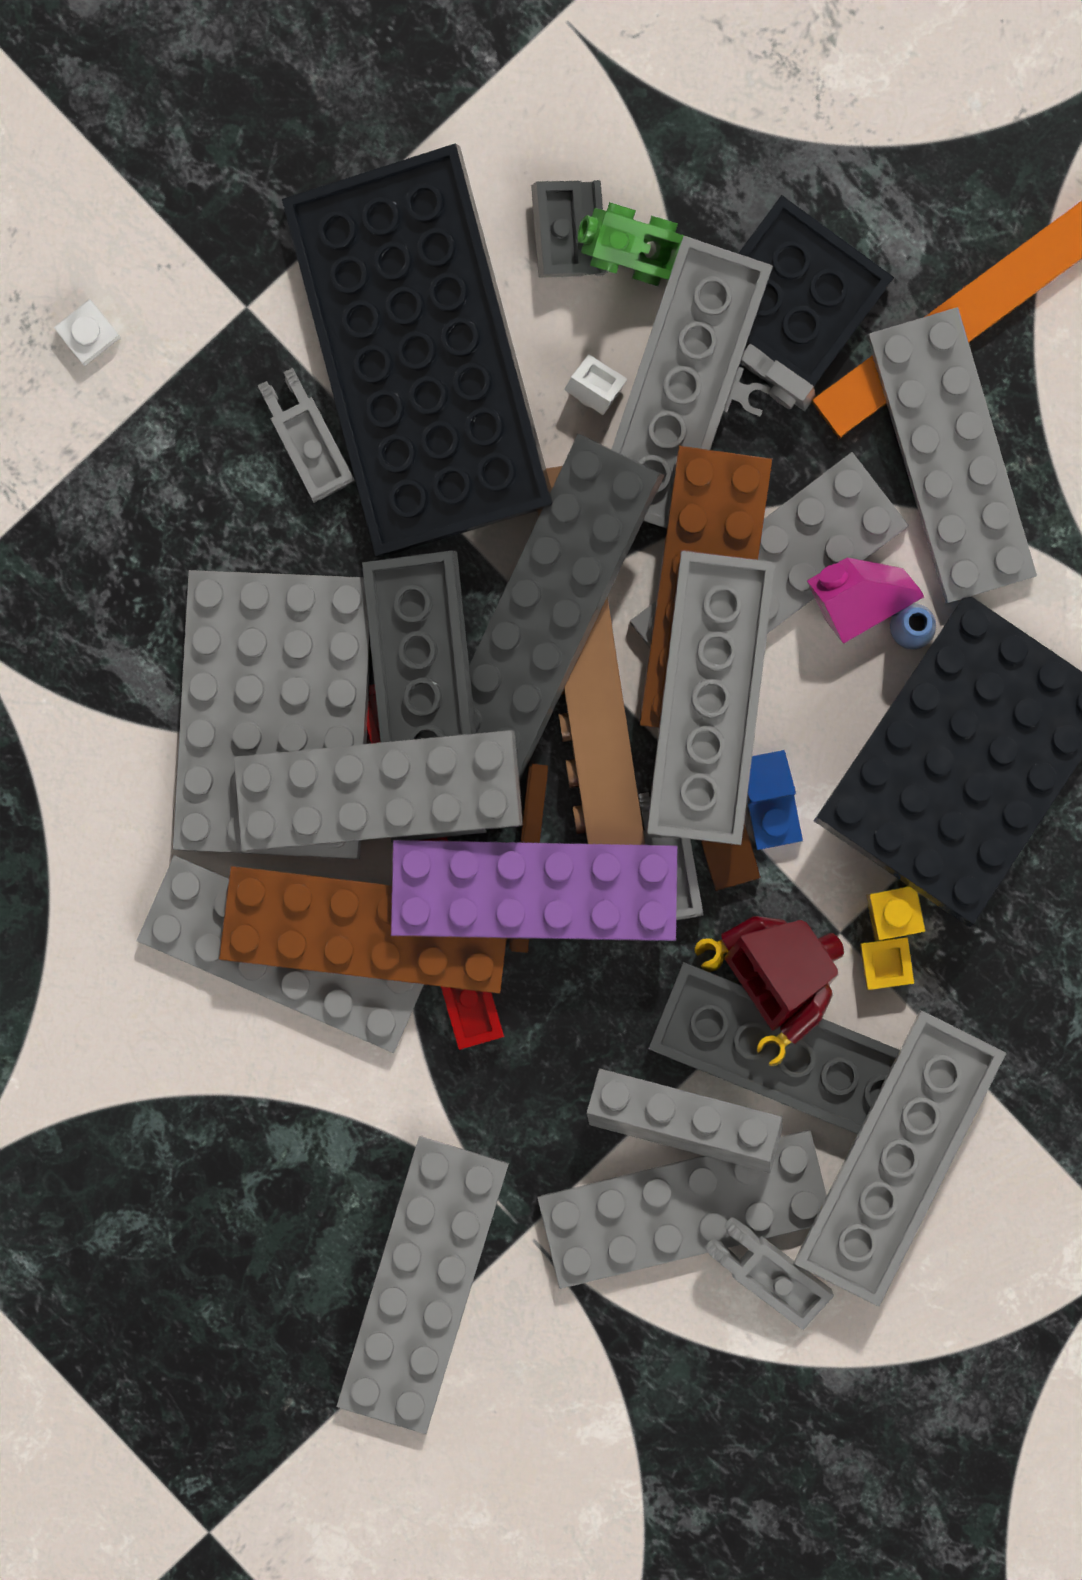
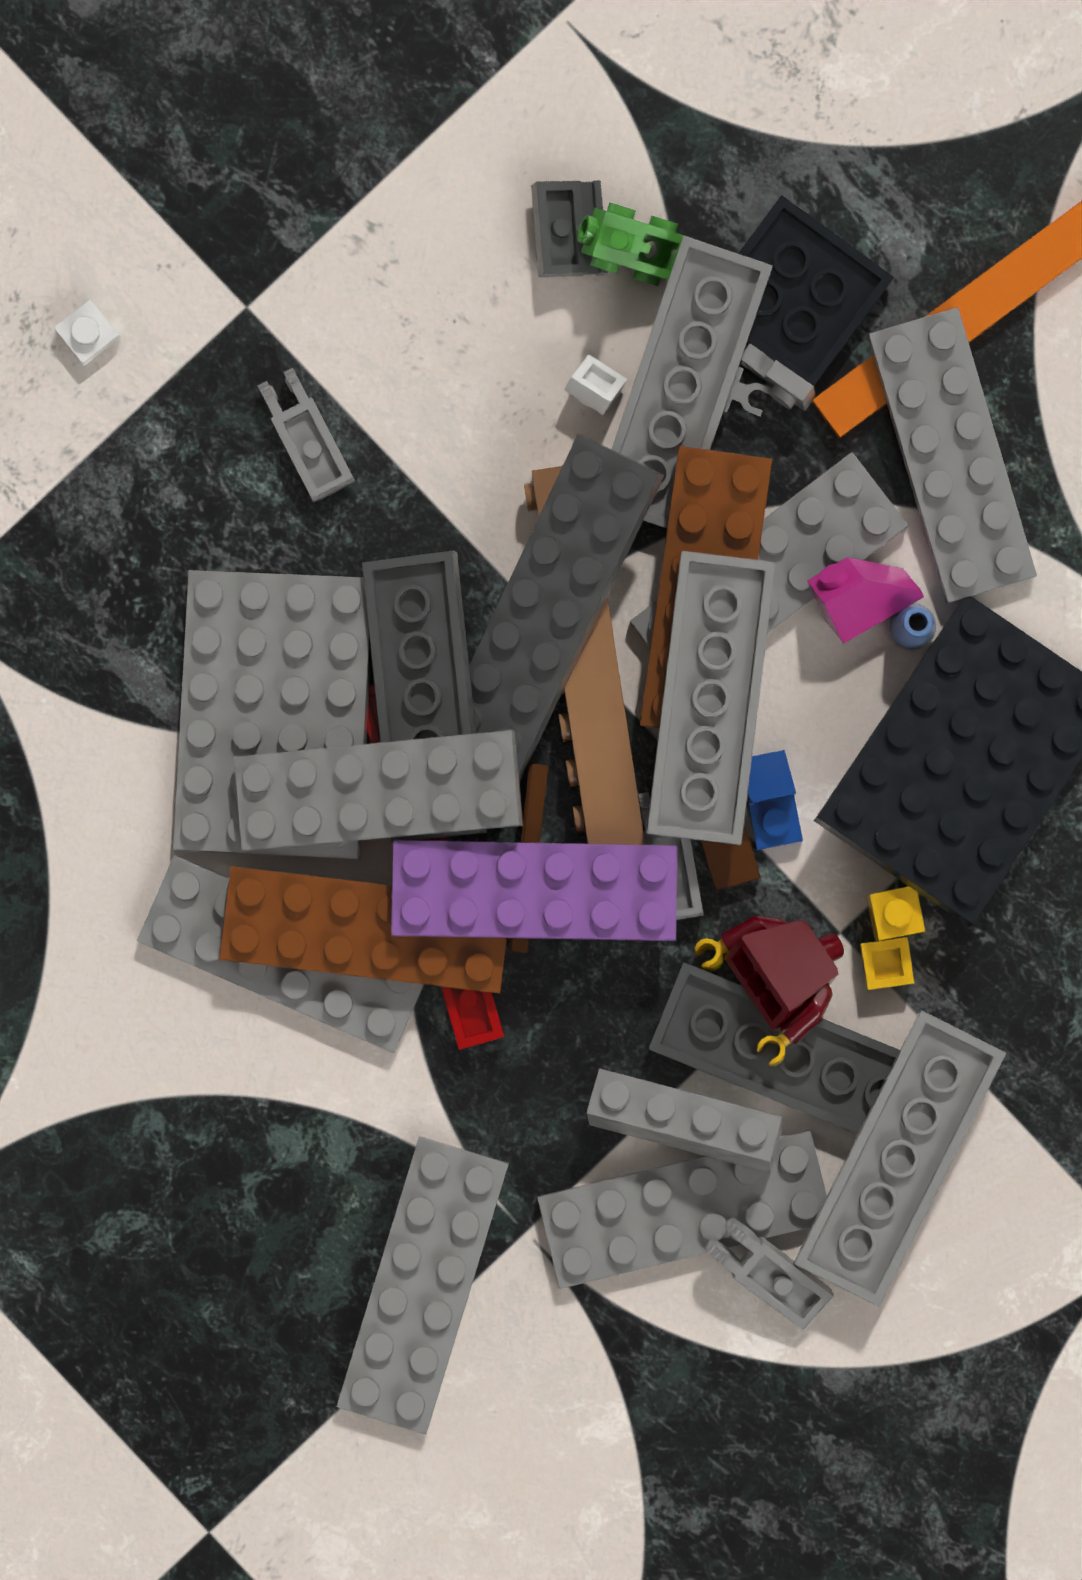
black plate [282,143,553,558] -> none

